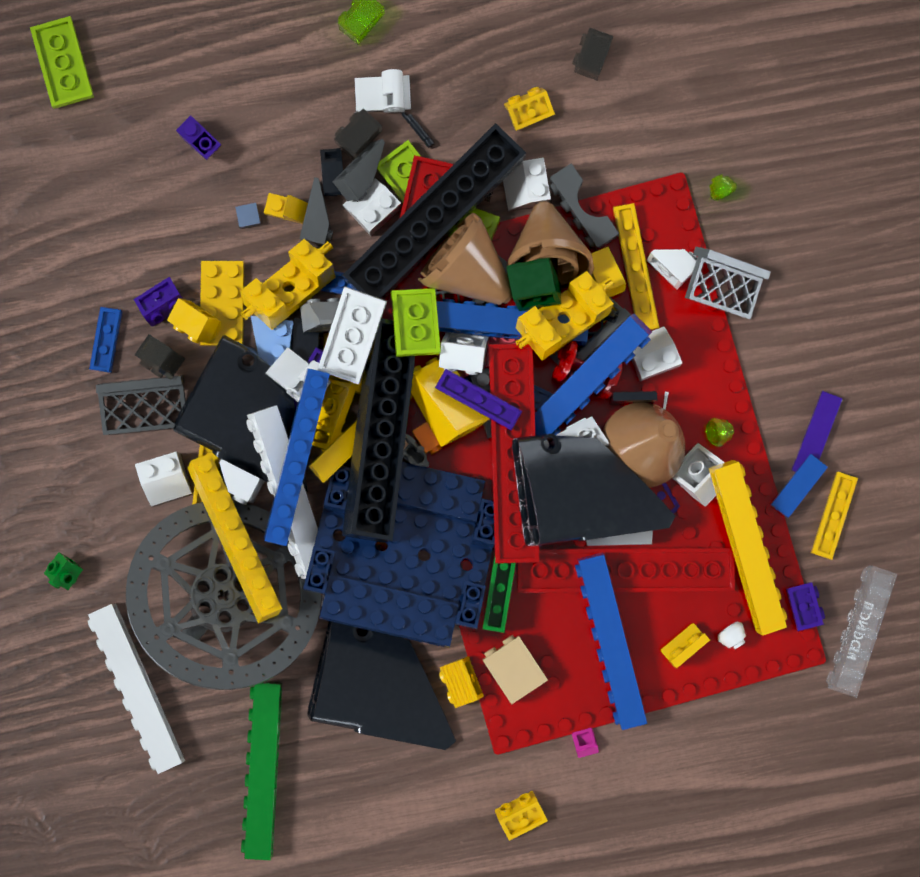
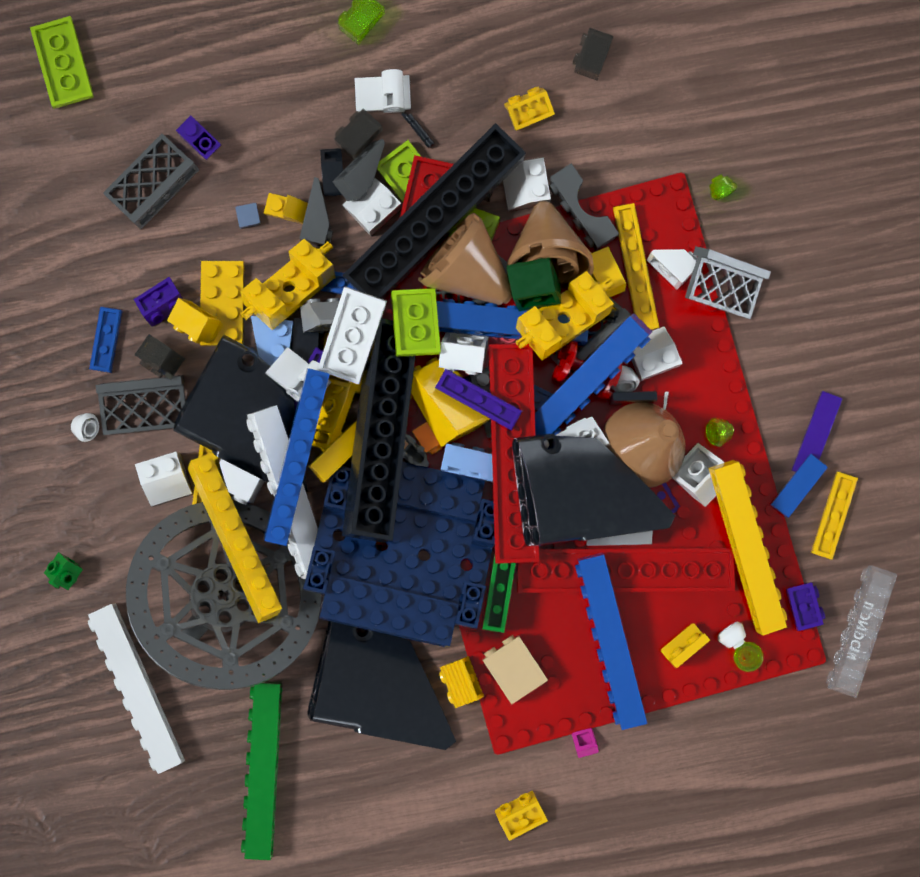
none -> white cone [71,413,99,442]
none -> dark grey fence [103,134,200,230]
none -> light blue wedge [441,442,493,482]
none -> white cone [611,366,640,392]
none -> clear neon green cone [734,642,764,672]

